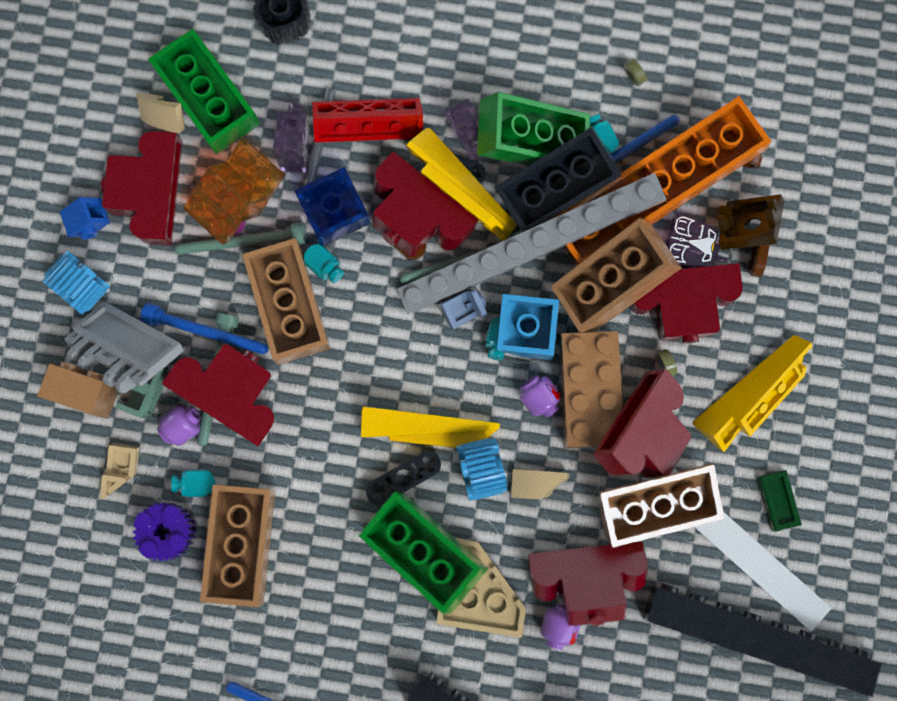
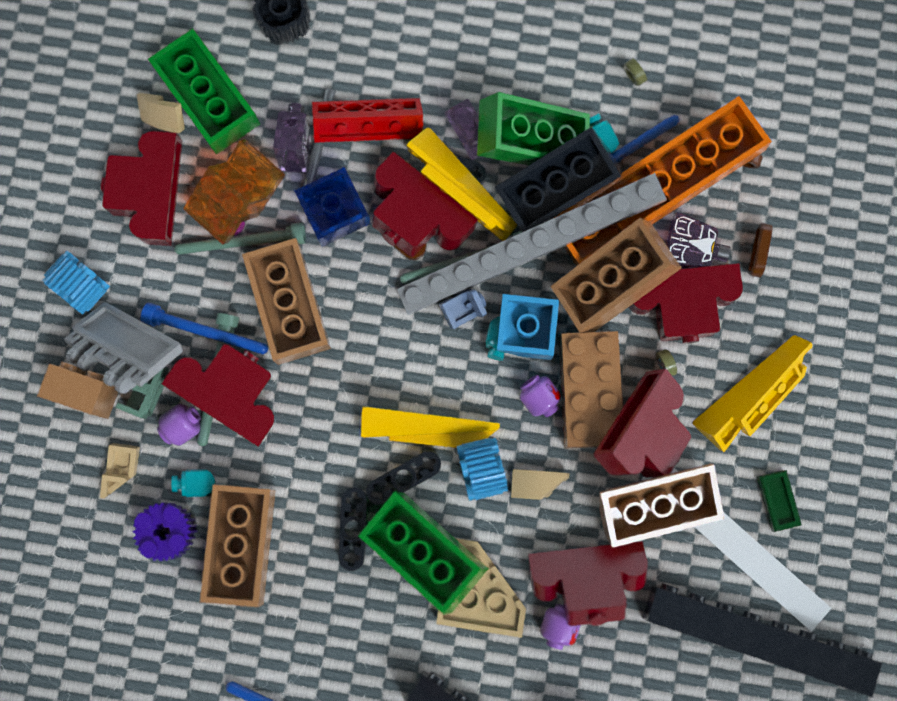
blue brick [60,197,110,240] -> none
teal arm [304,244,344,284] -> none
dark brown piece [717,194,784,250] -> none
none -> black beam [339,487,368,571]

